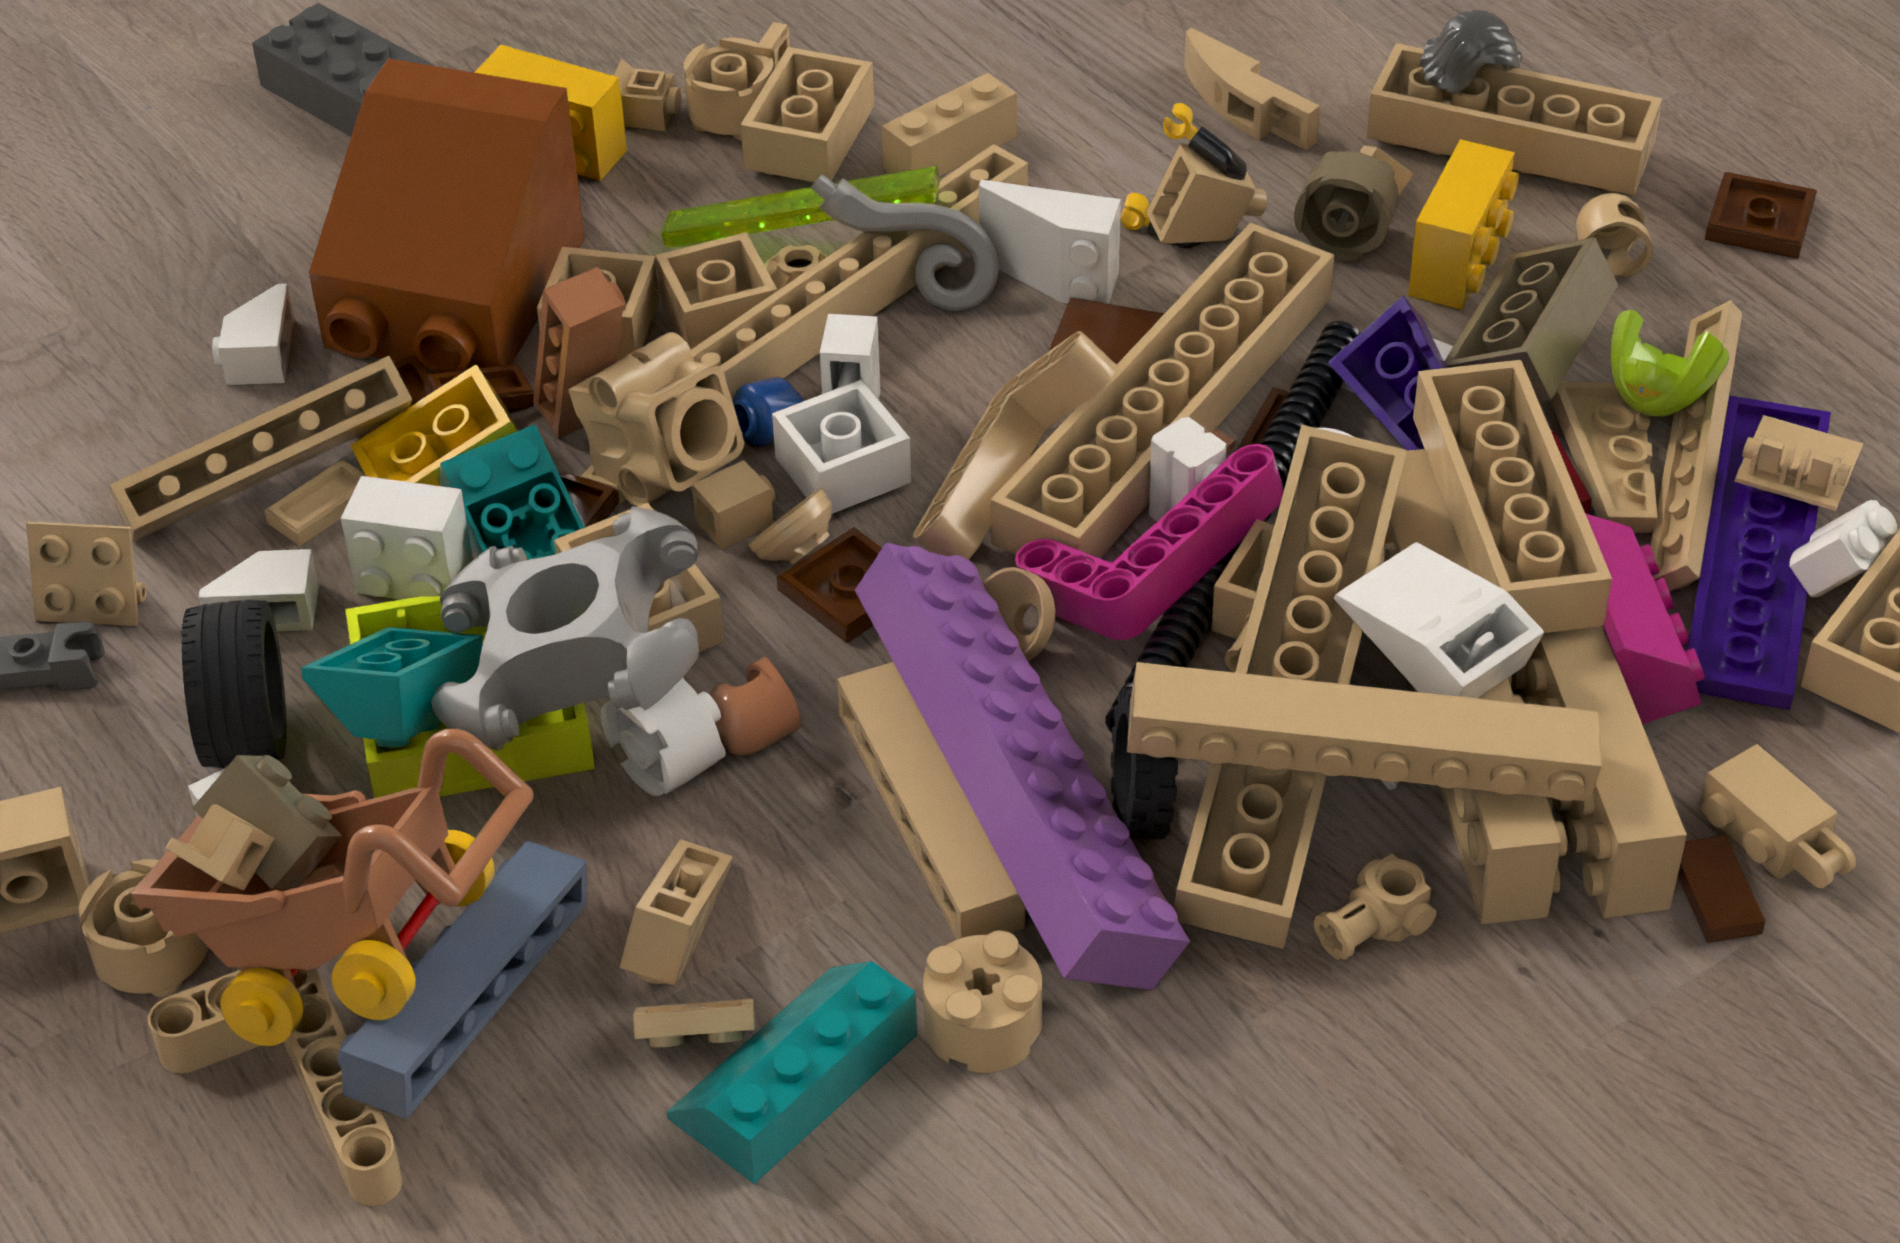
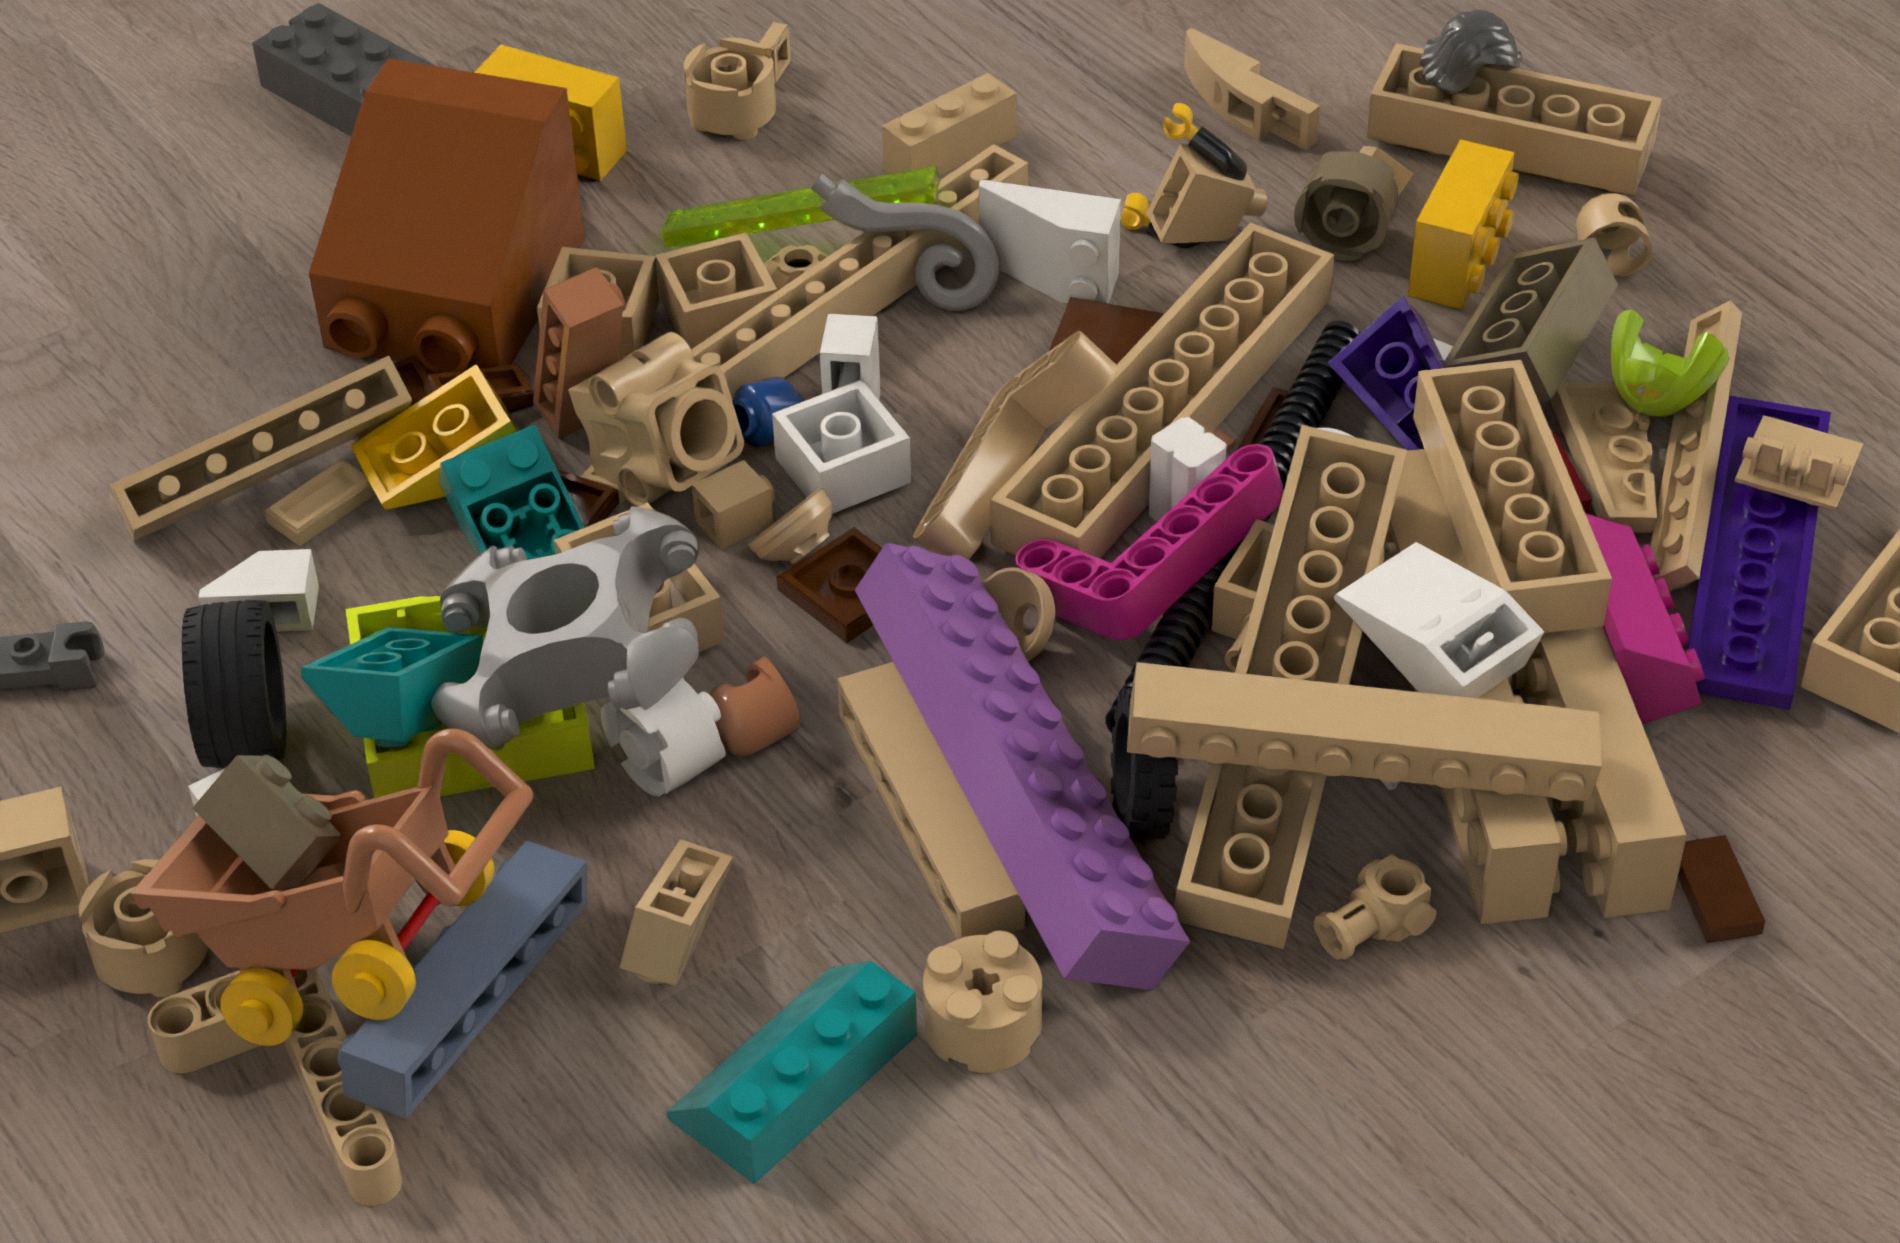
tan hinge [26,522,147,626] -> none
tan panel [165,804,275,890] -> none
white slope [212,284,295,385] -> none
white brick [340,476,473,600] -> none
tan window [613,58,682,131] -> none
tan plate [633,998,755,1047] -> none
tan brick [741,47,874,183] -> none
tan brick [1699,744,1856,888] -> none
reddish brown tile [1705,172,1817,259] -> none
white brick [1790,500,1898,597] -> none

